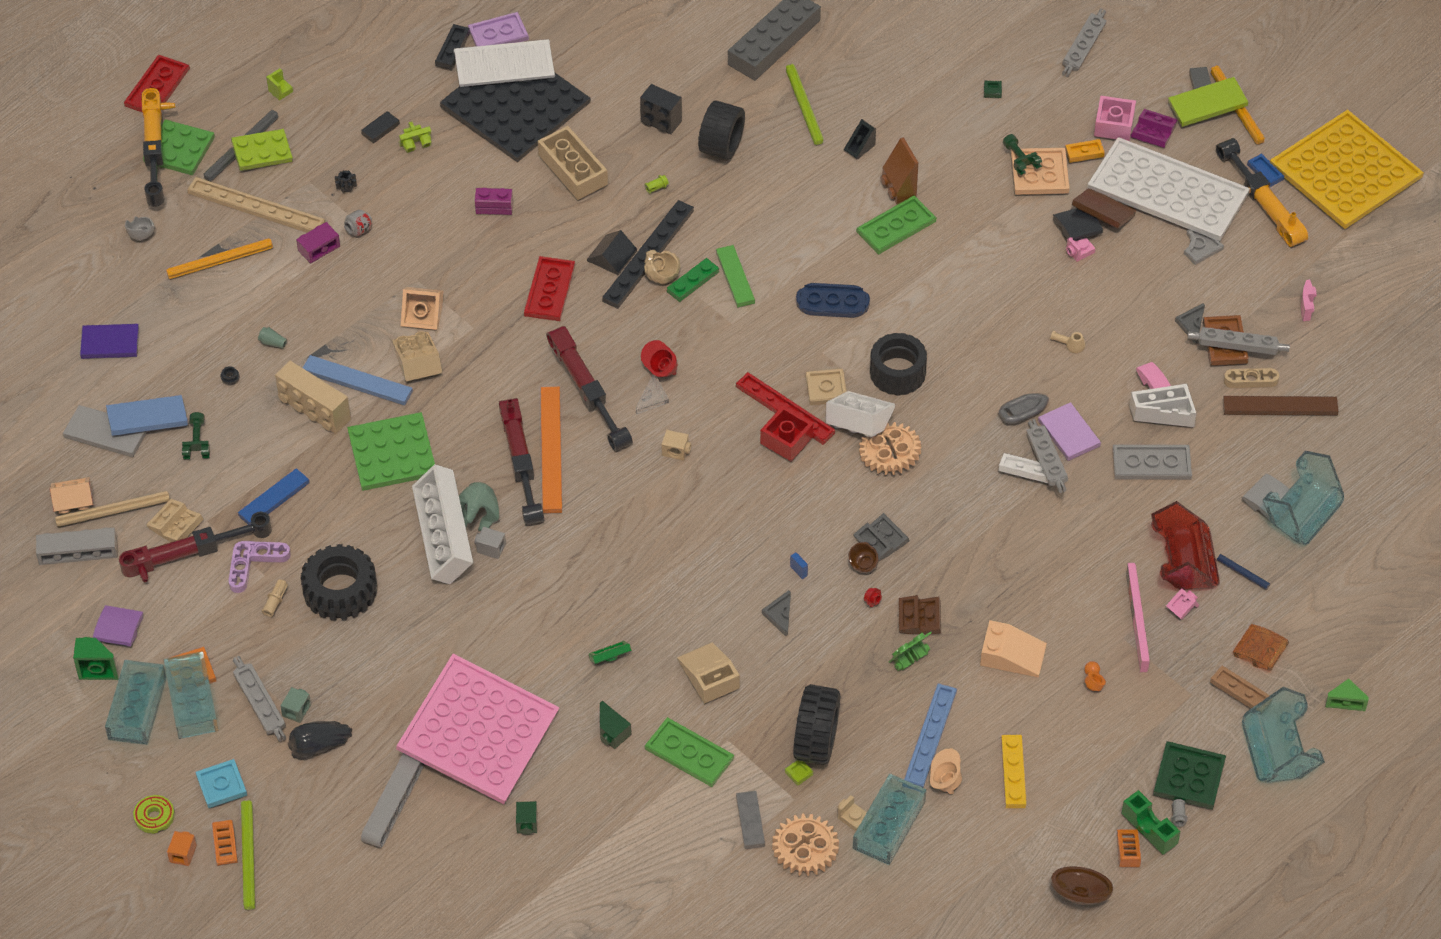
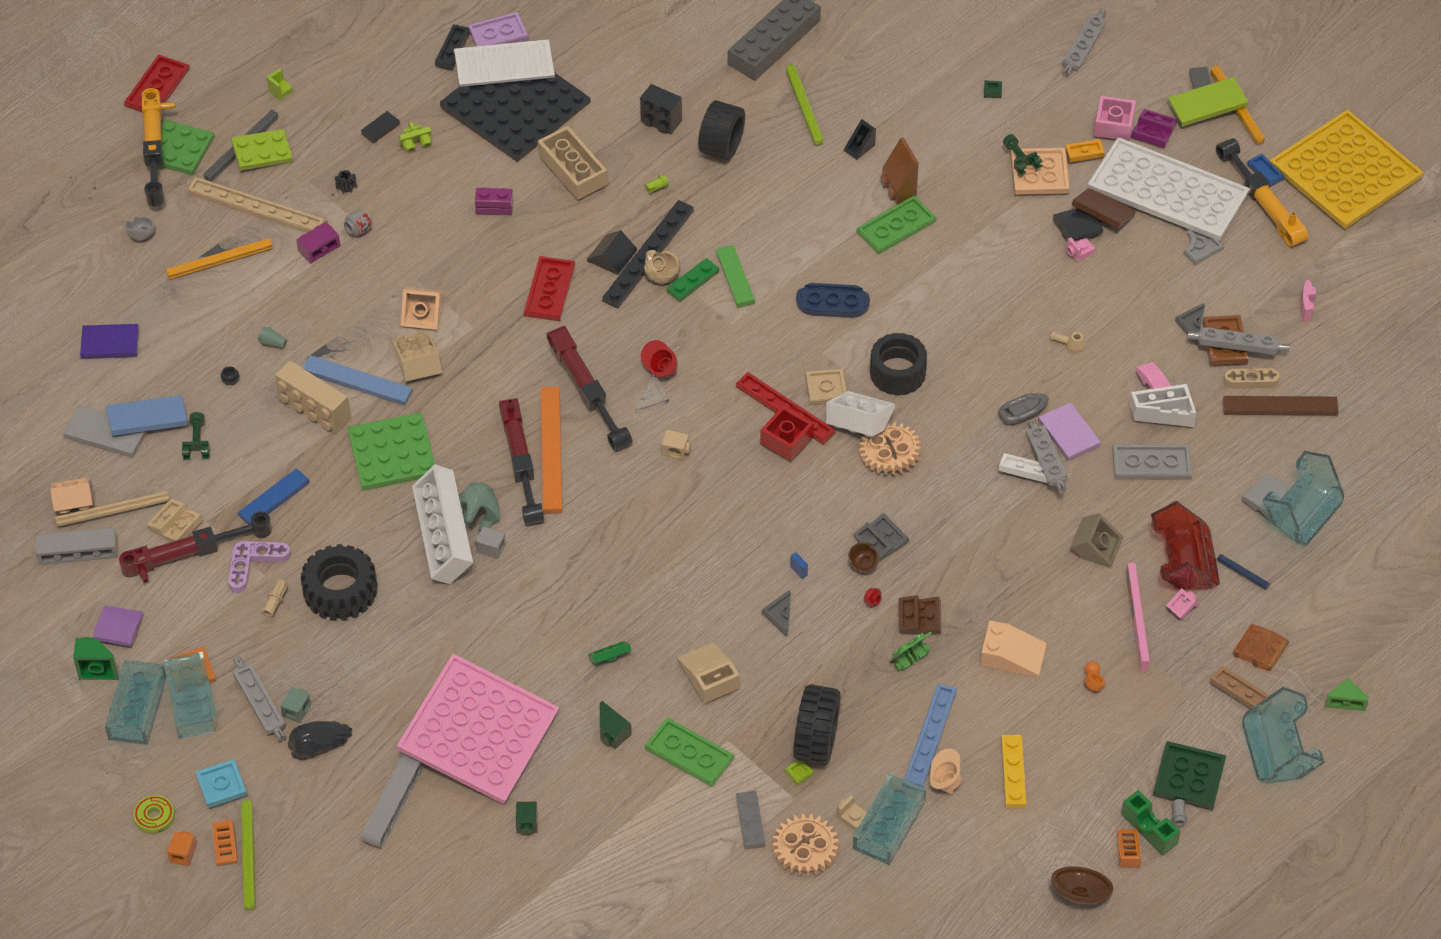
none -> dark tan slope [1071,513,1123,567]

